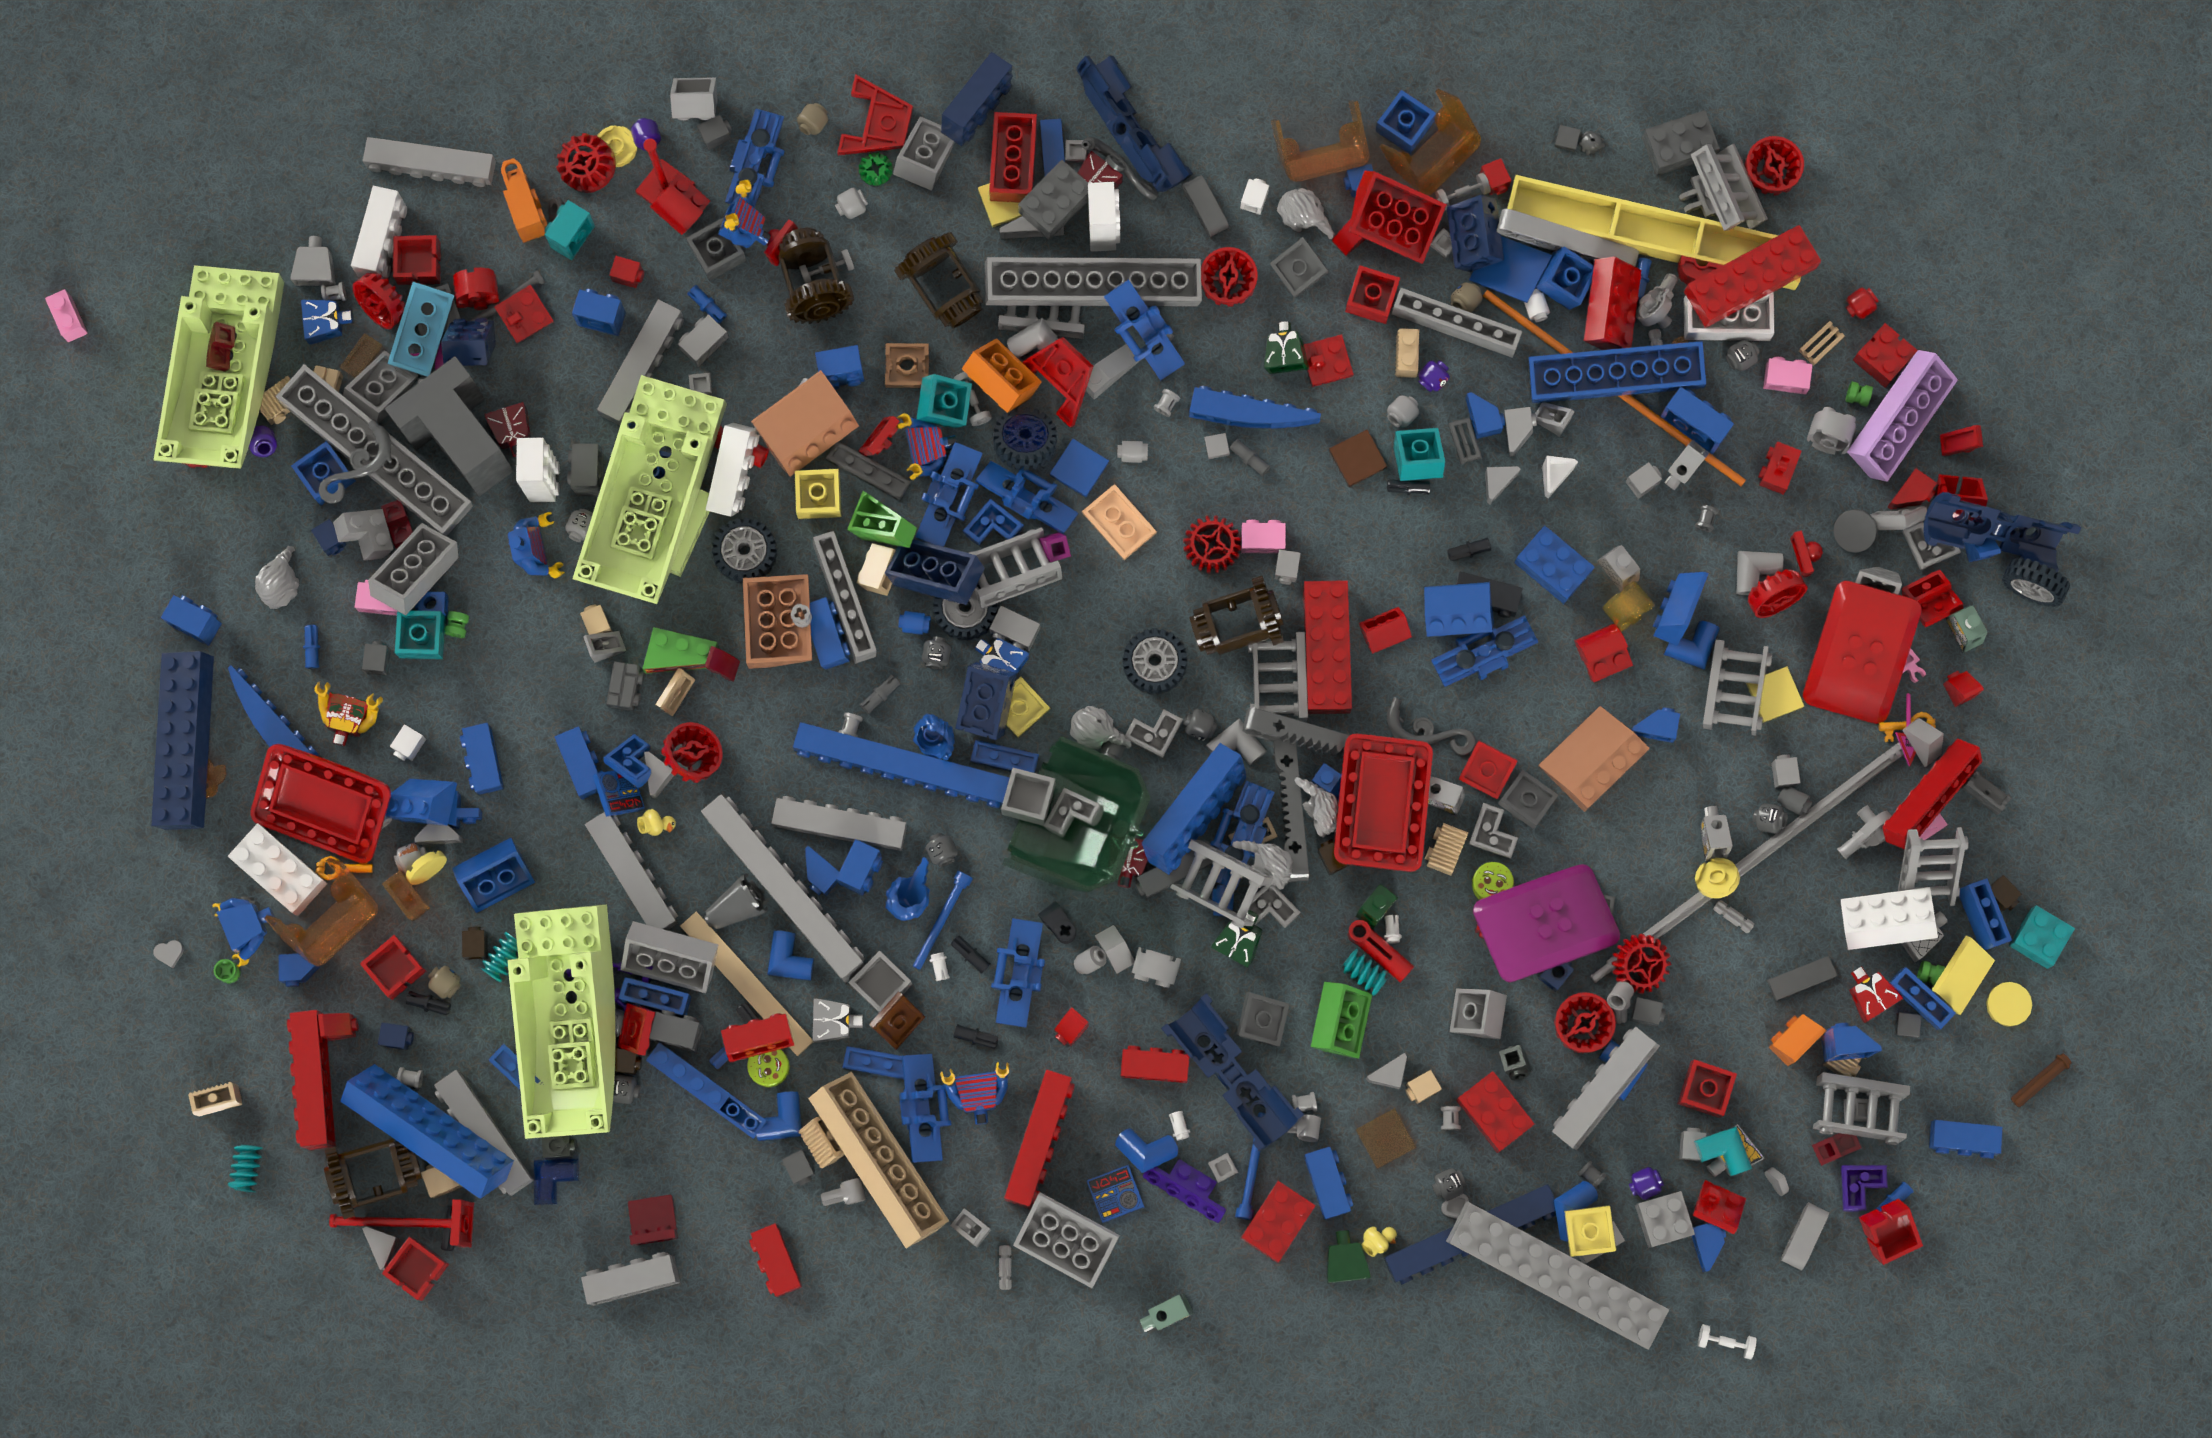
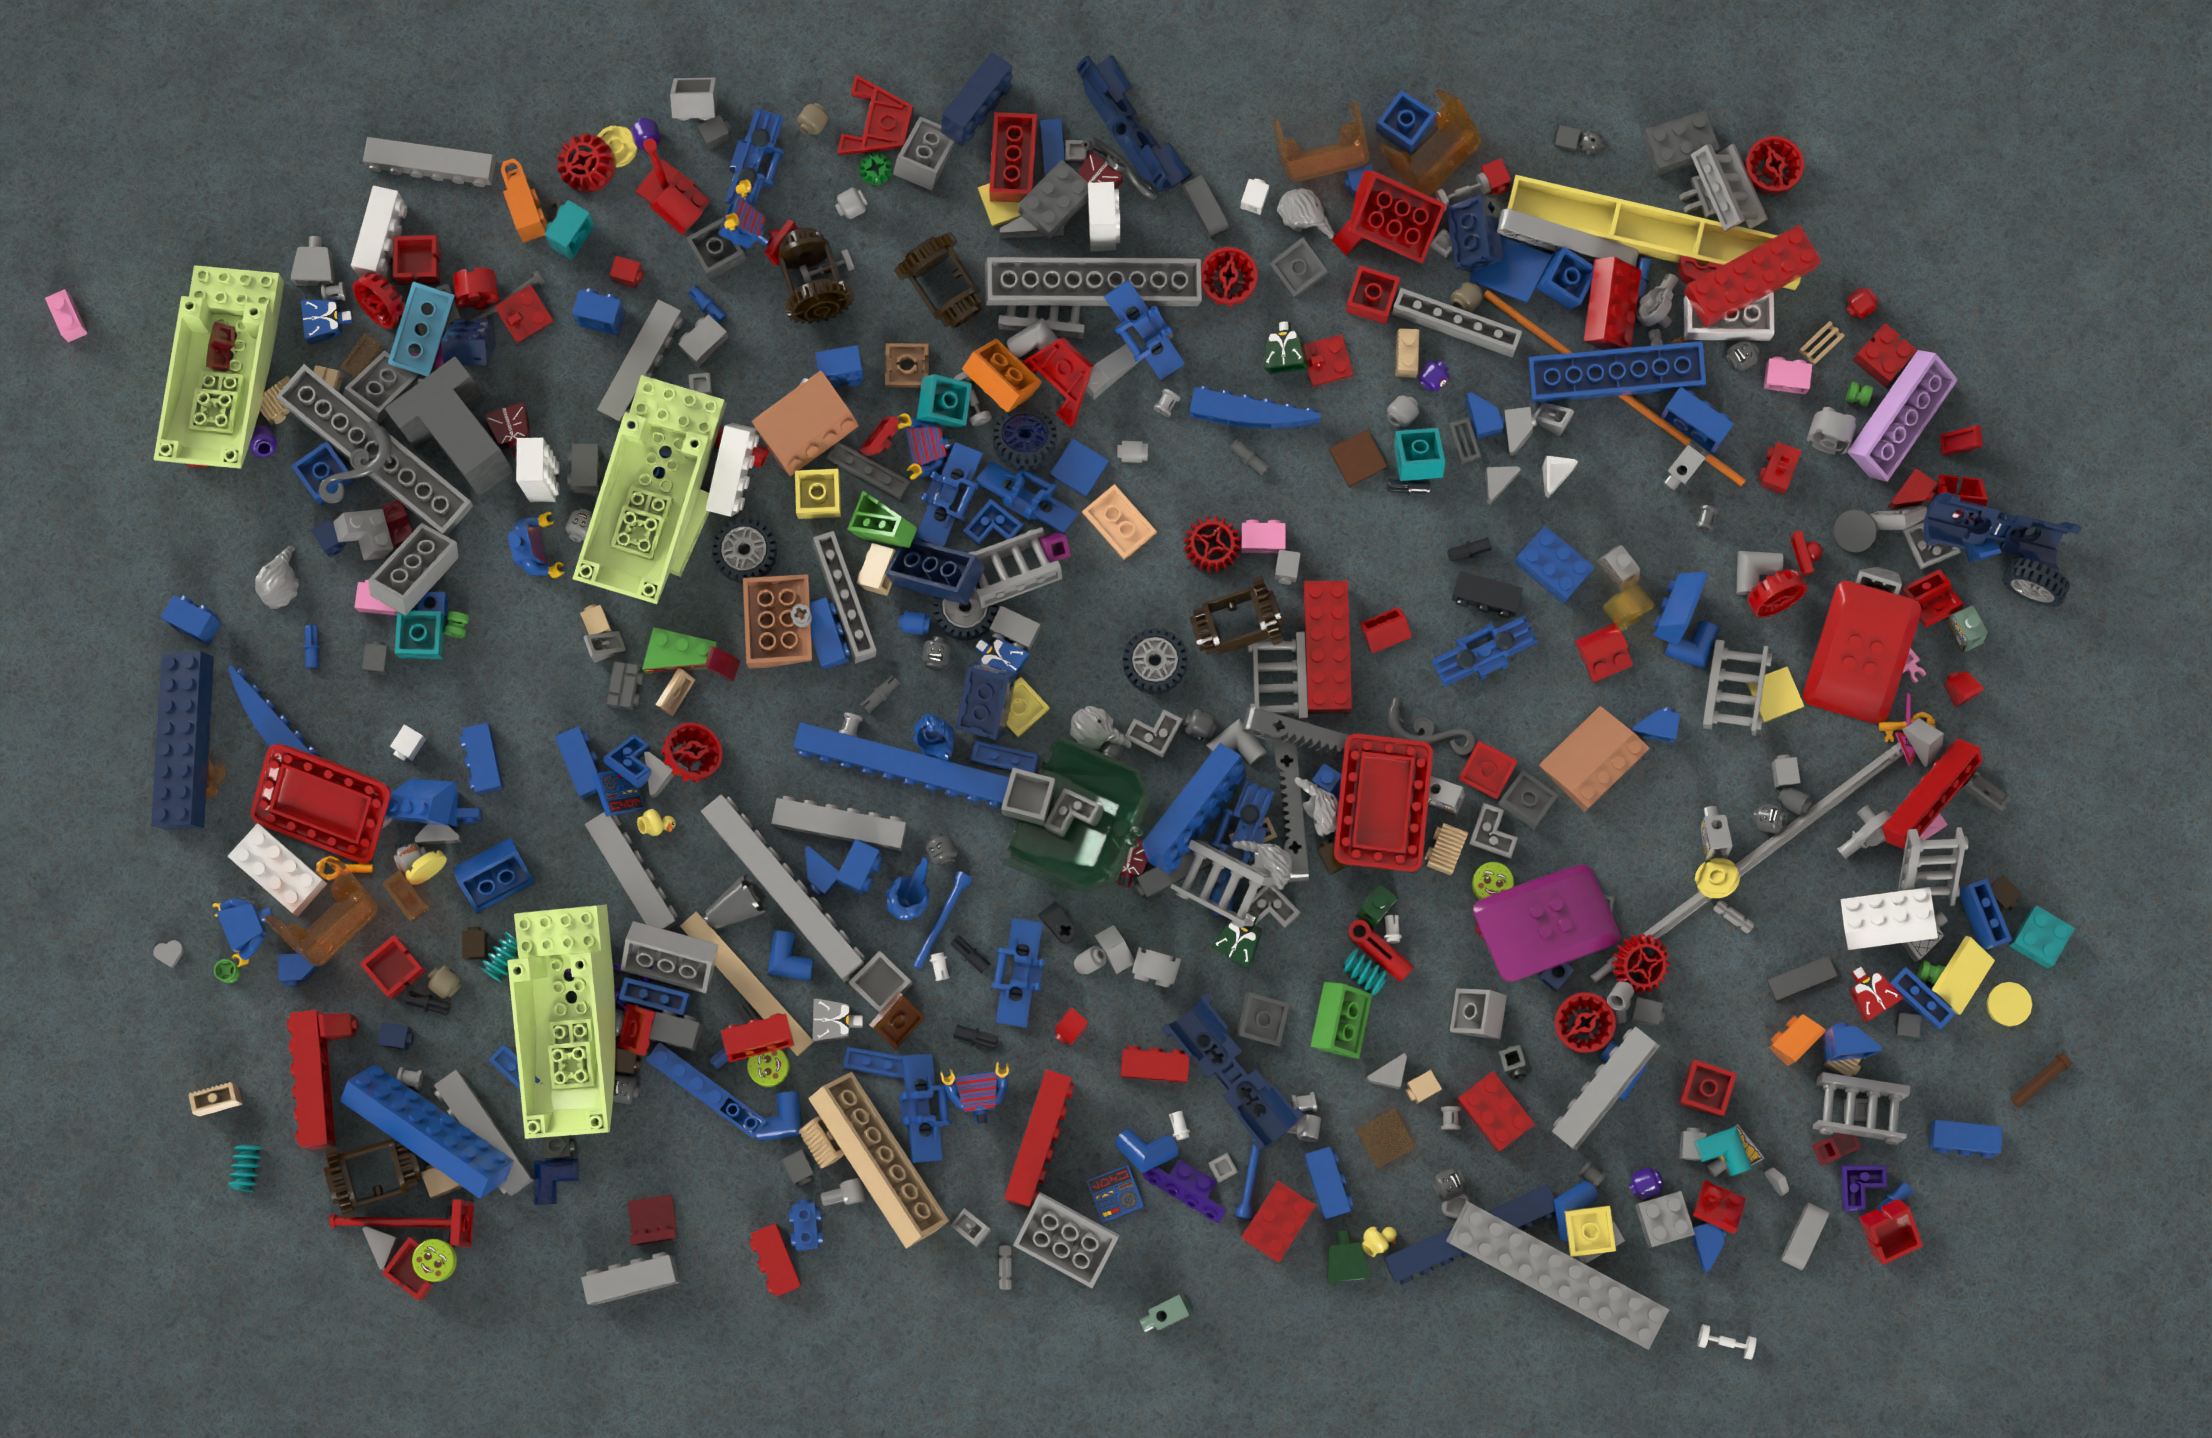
torso [315,682,383,746] -> none
light grey tile [1204,433,1230,459] -> none
blue slope [1424,582,1494,637] -> none
white brick [1524,289,1550,322] -> none
light grey brick [1626,462,1662,499] -> none
none -> lime head [412,1239,457,1282]
none -> blue brick [789,1199,823,1251]

